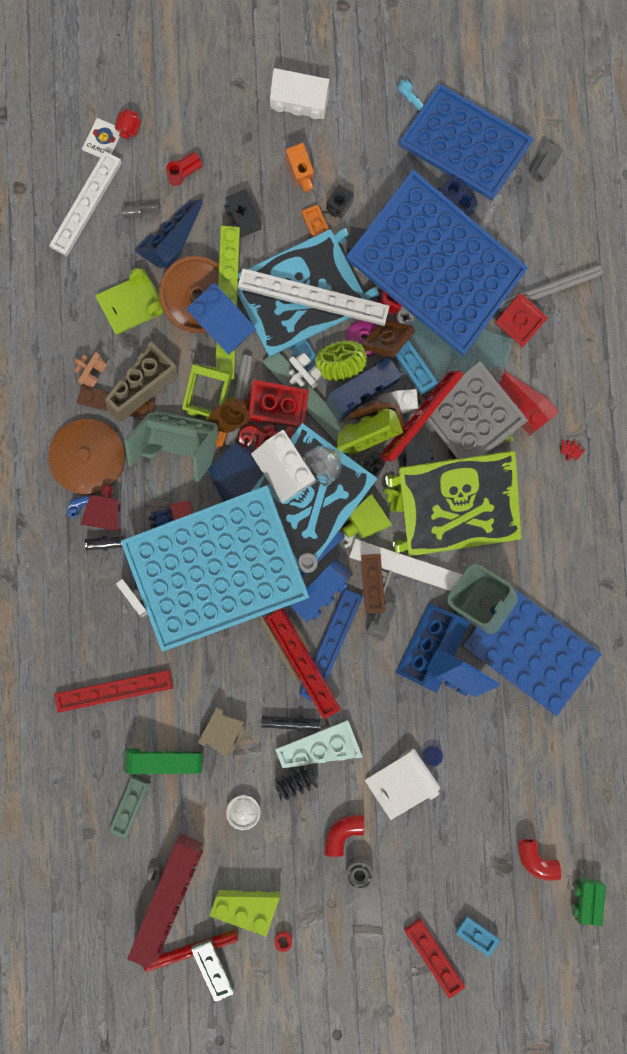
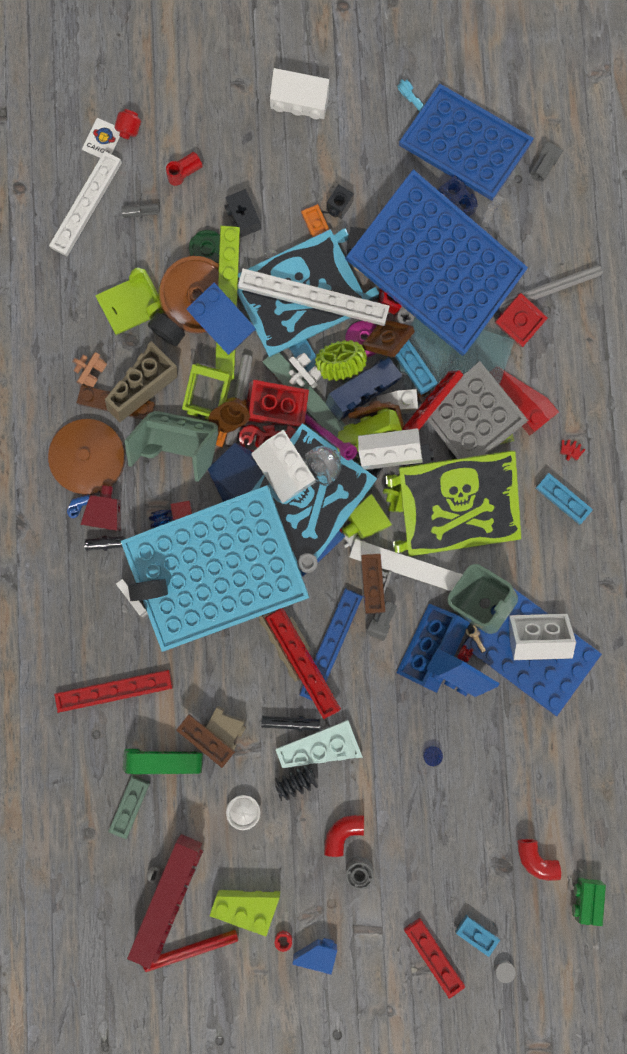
dark blue wedge [135,199,203,268] -> none
tile [192,939,234,1002] -> none
orange torso [284,143,314,193] -> none
blue wedge [290,559,353,622] -> none
white door [365,748,440,820] -> none
none -> black tyre [128,579,168,601]
none -> black tyre [147,312,185,346]
none -> reddish brown plate [176,714,235,768]
none -> dark green tile [188,229,220,264]
none -> blue slope [292,938,337,975]
none -> magenta piece [305,414,357,460]
none -> white slope [358,429,423,470]
none -> red bush [457,645,474,663]
none -> tan hand [466,625,486,653]
none -> light grey tile [494,960,516,983]
none -> white slope [509,614,576,660]
none -> dark azure plate [535,473,593,525]

